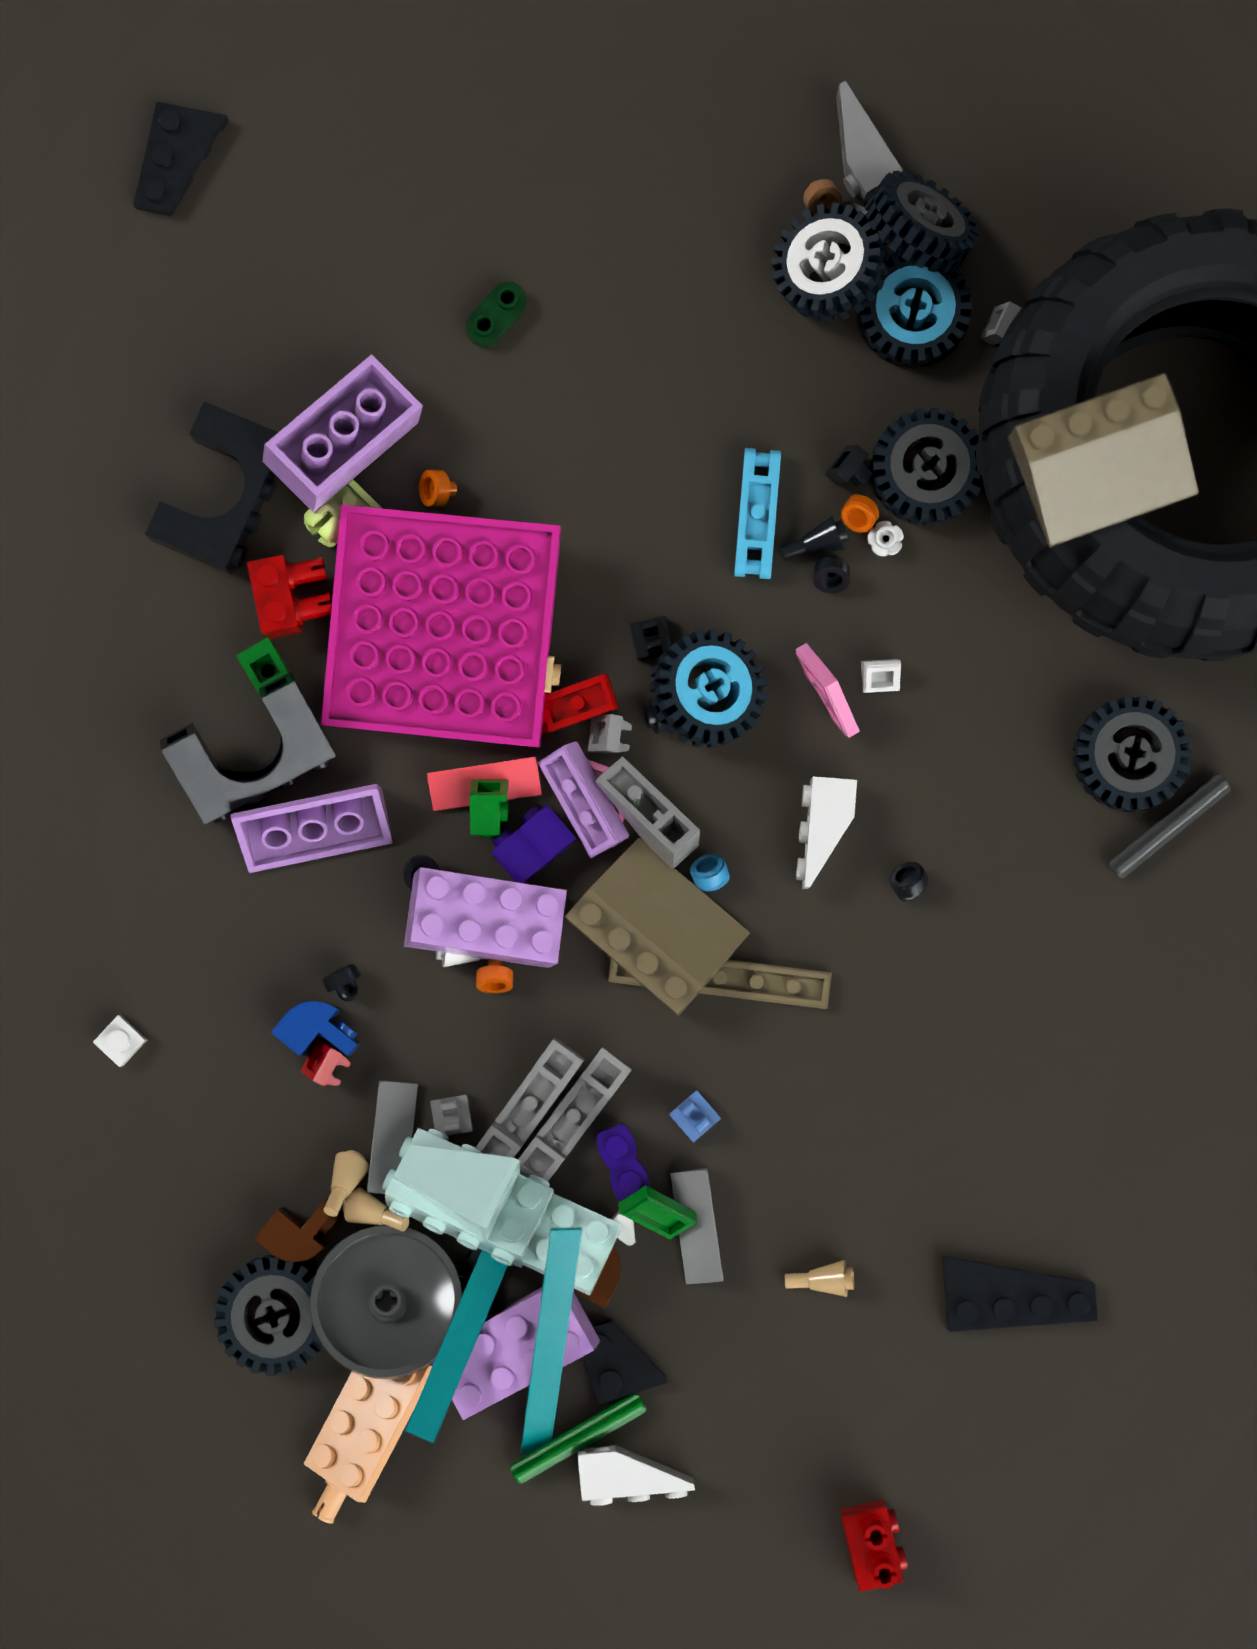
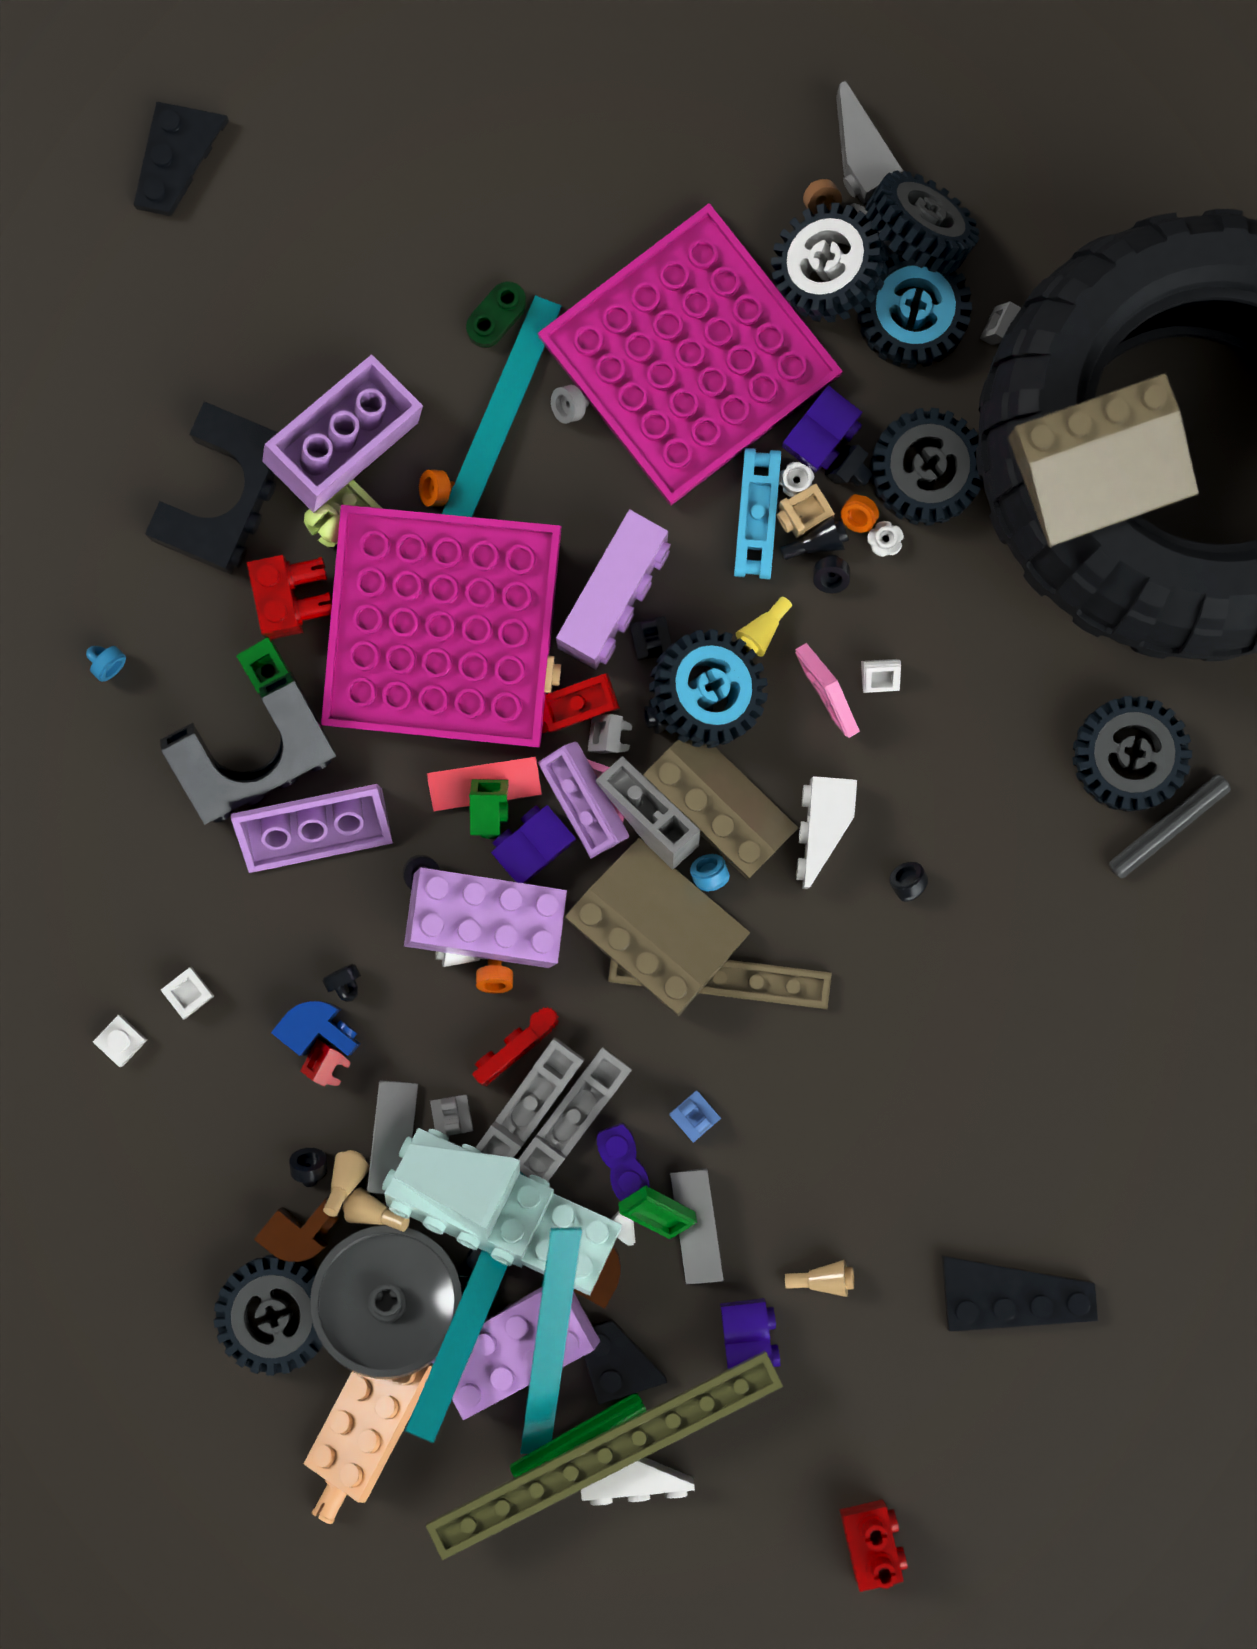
none -> dark azure tile [86,646,126,682]
none -> white plate [161,967,214,1019]
none -> black tile [289,1148,328,1187]
none -> olive plate [425,1350,783,1561]
none -> teal piece [442,295,562,517]
none -> red hinge [472,1006,560,1087]
none -> dark pink plate [538,203,843,506]
none -> light grey tile [551,385,589,424]
none -> lavender brick [556,509,671,670]
none -> dark tan slope [643,740,798,880]
none -> dark purple brick [720,1298,781,1369]
none -> light yellow cone [736,596,792,657]
none -> tan bracket [776,483,835,539]
none -> white plate [779,462,814,497]
none -> dark purple brick [782,386,863,474]

